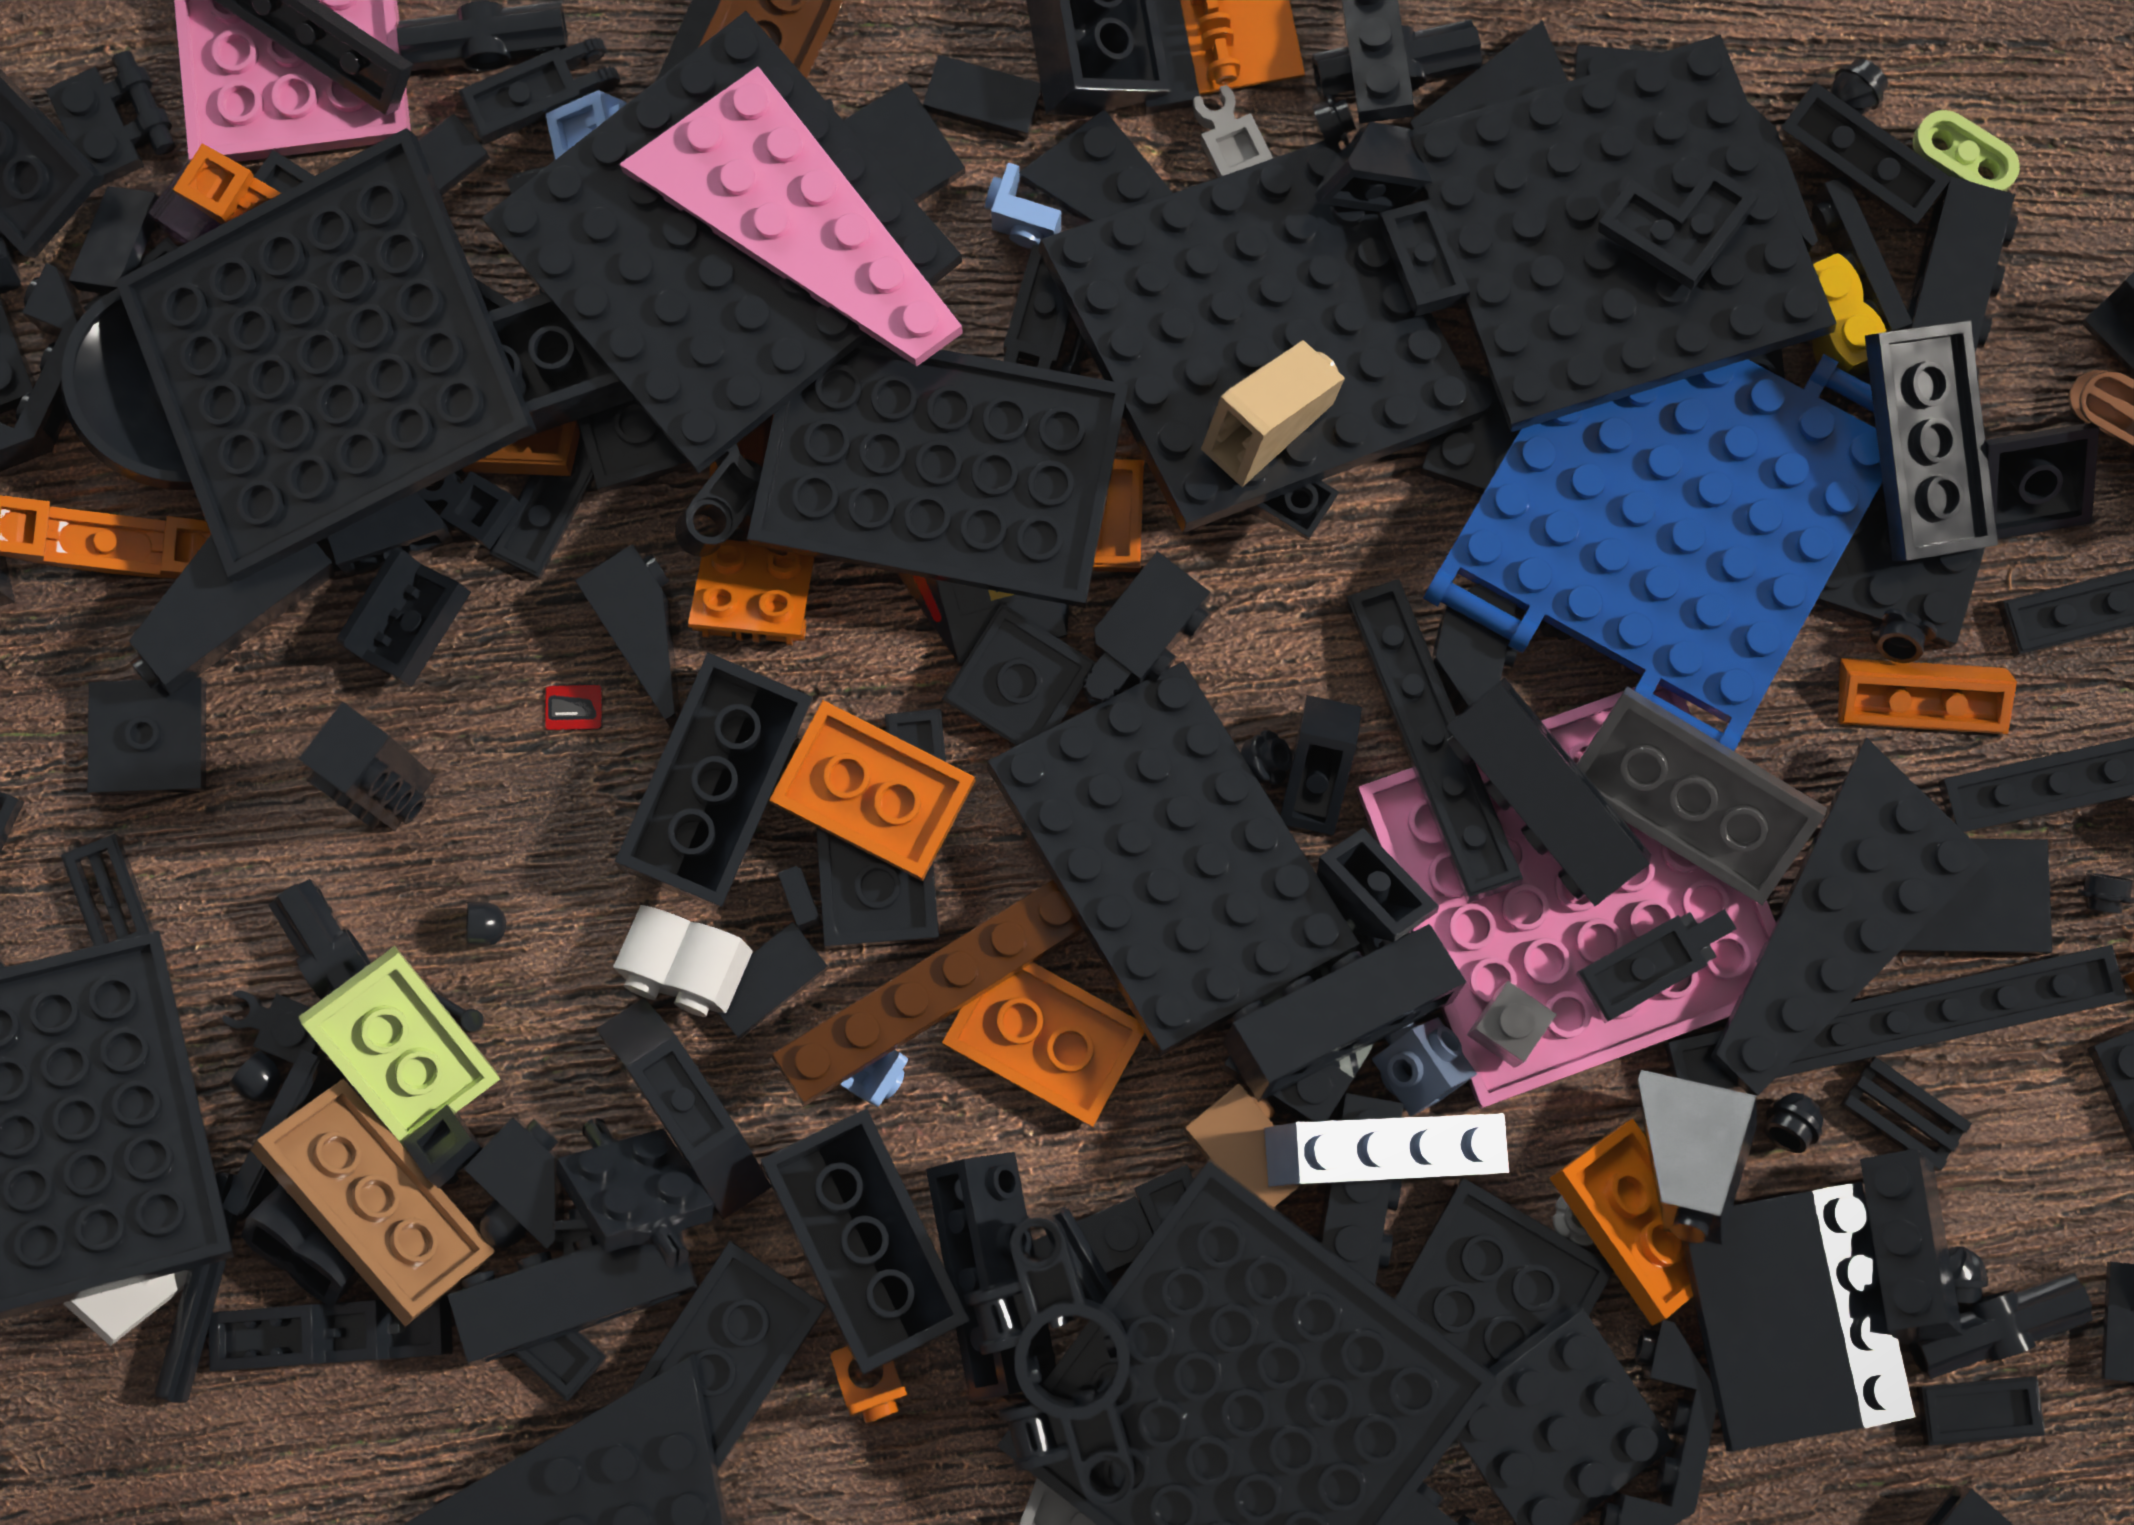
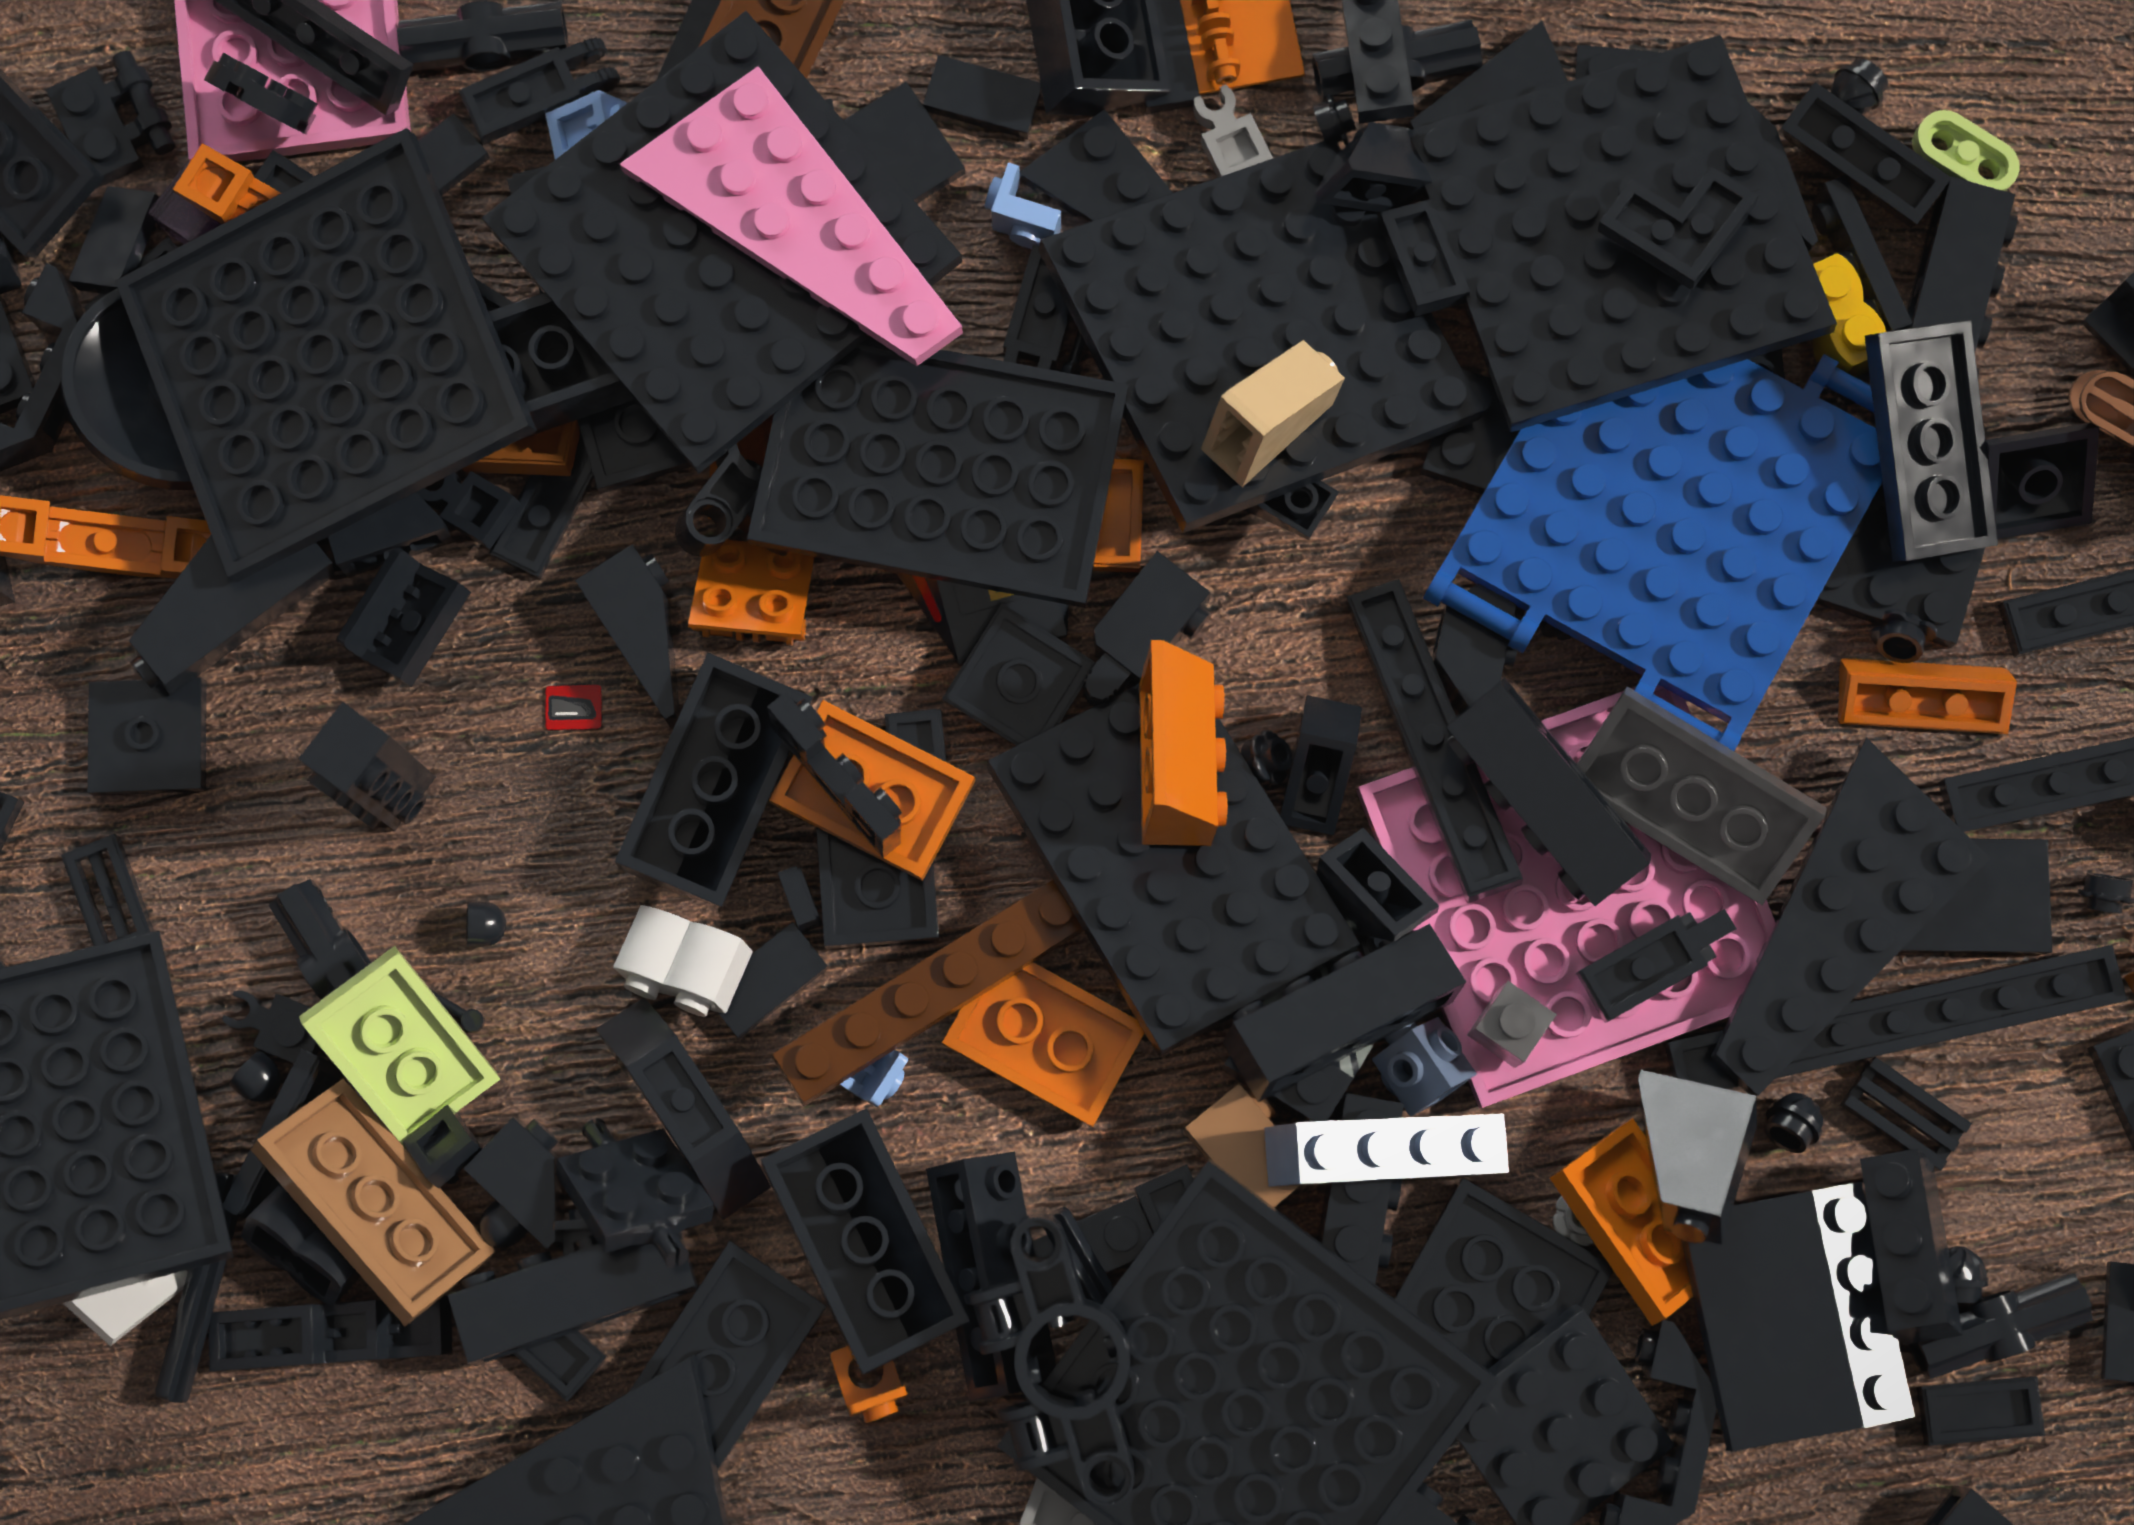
none -> black plate [204,53,318,135]
none -> black plate [767,692,902,858]
none -> orange slope [1139,640,1227,846]

